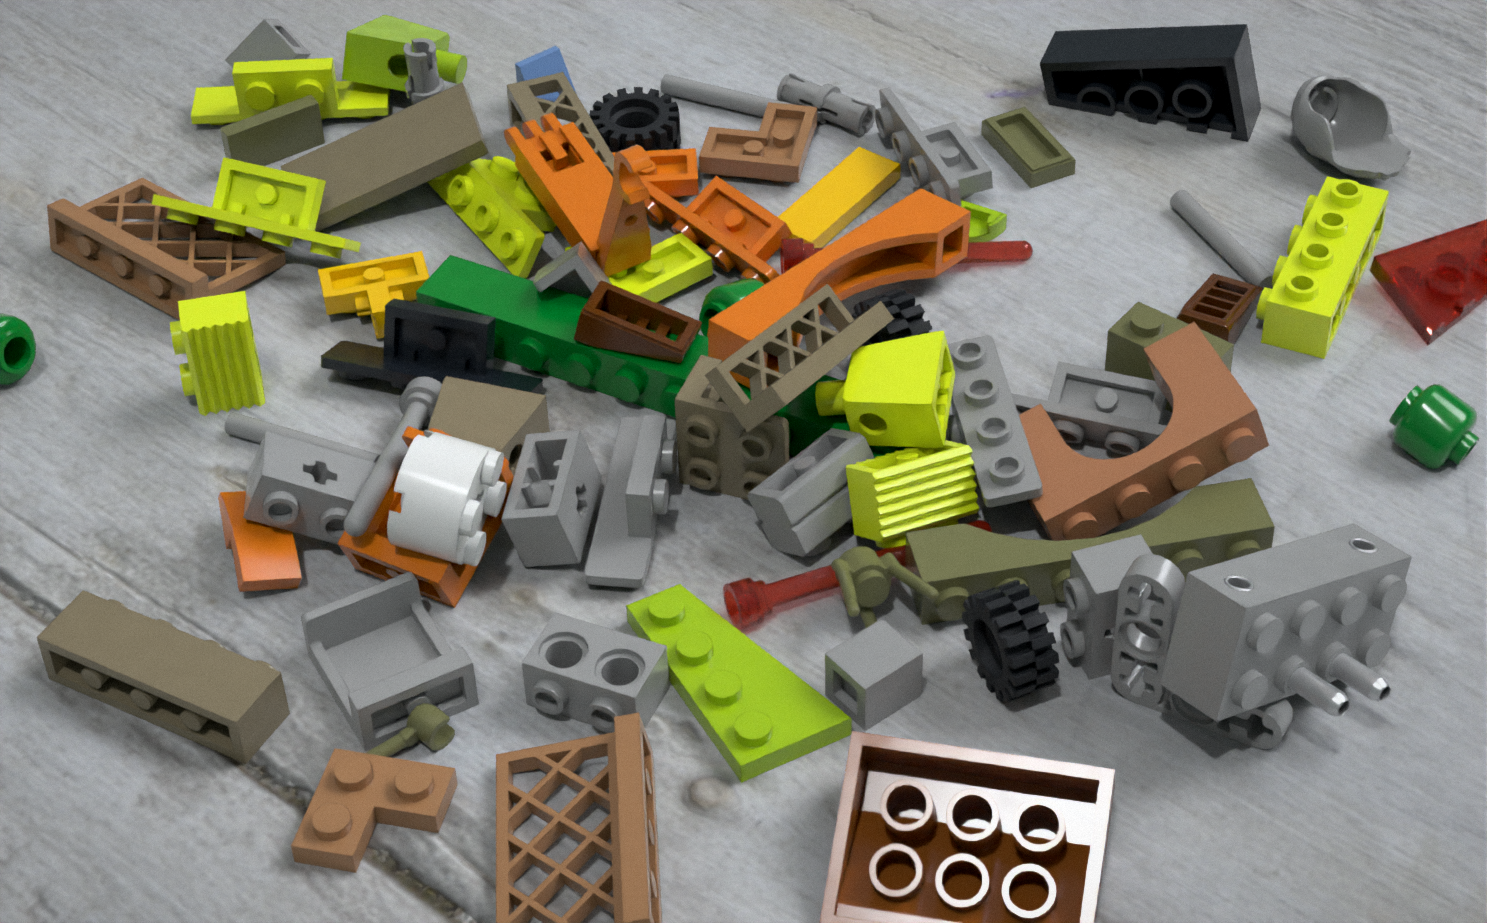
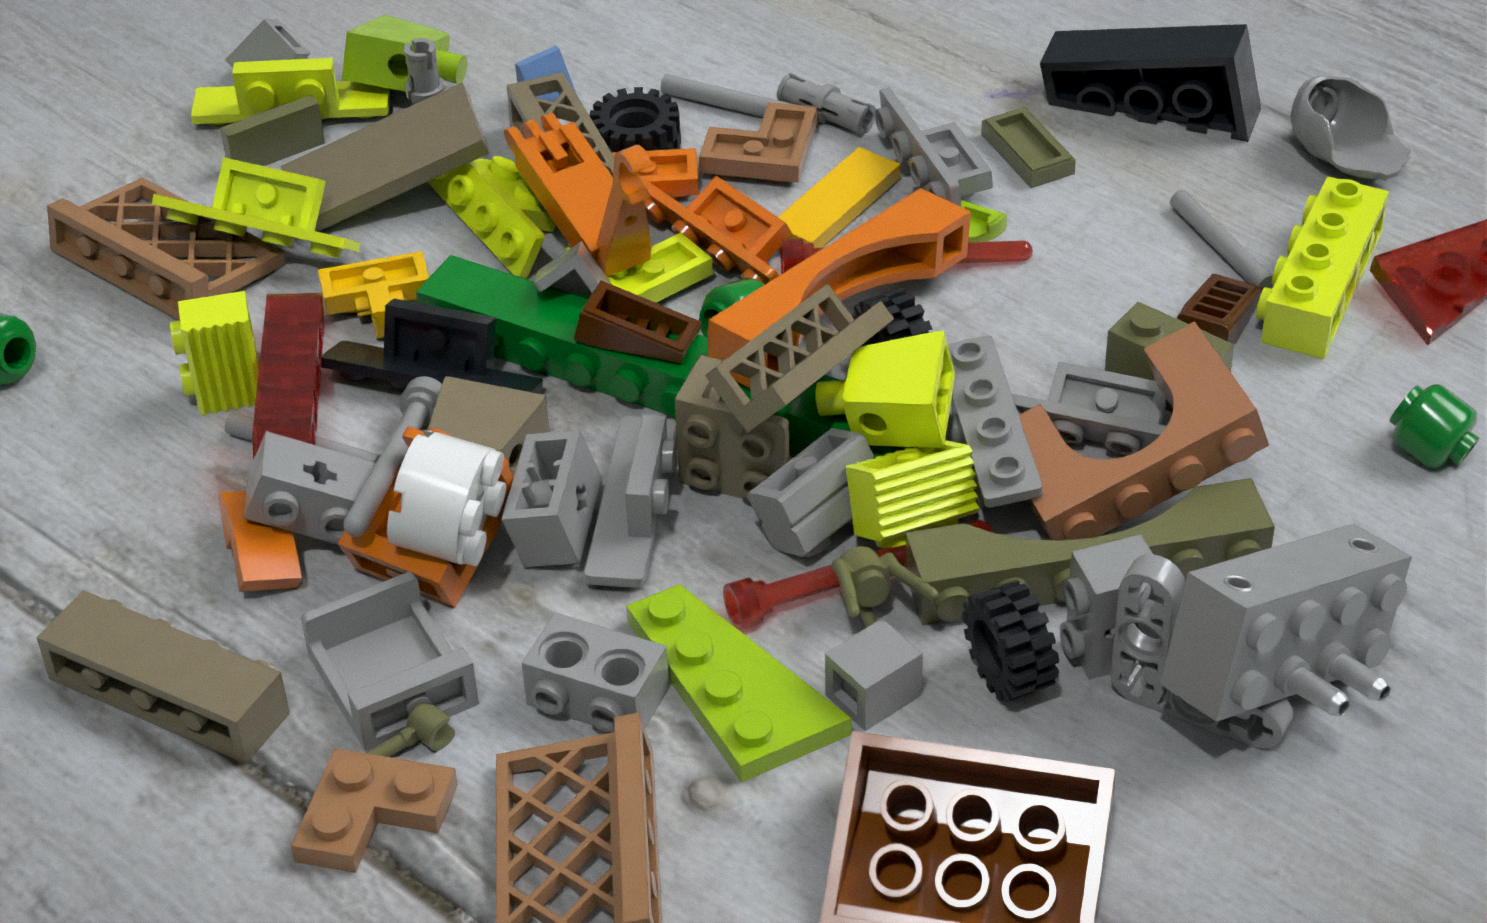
none -> clear red beam [252,293,324,460]

